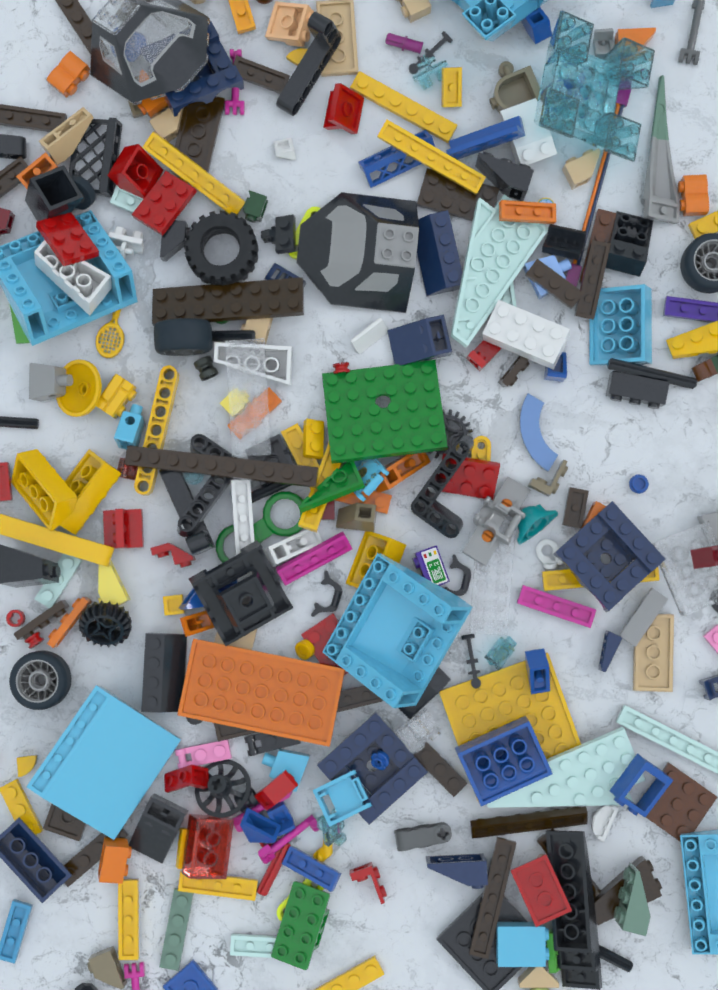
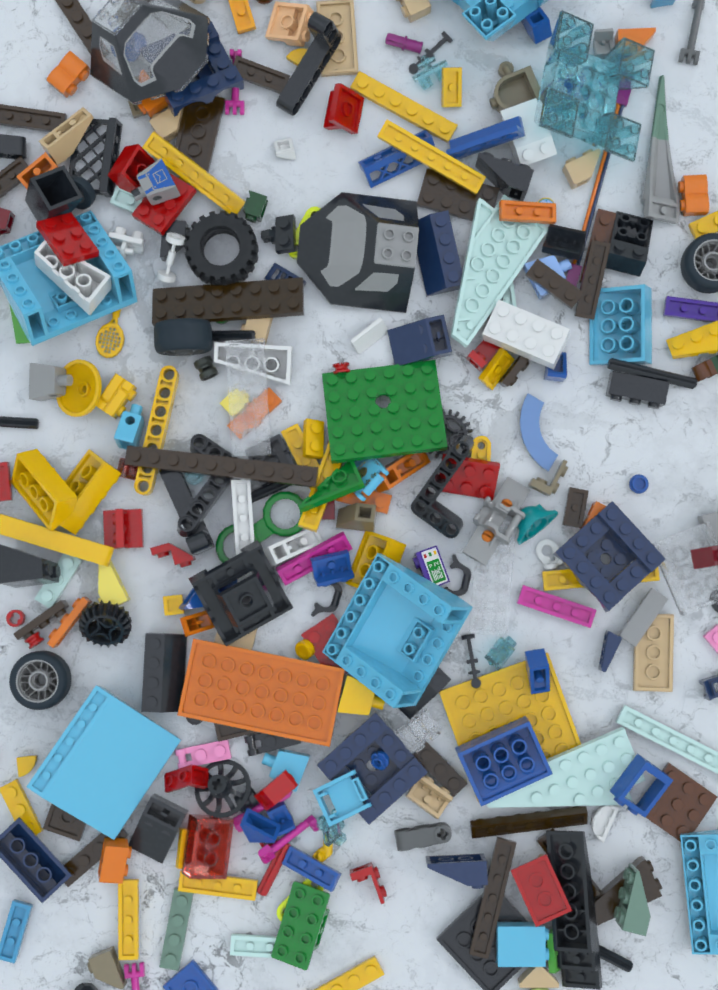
none -> torso [131,158,181,205]
none -> white wheel [156,232,186,283]
none -> blue bracket [310,550,355,587]
none -> yellow torso [337,674,385,715]
none -> tan bracket [405,775,453,819]
none -> yellow plate [478,348,514,390]

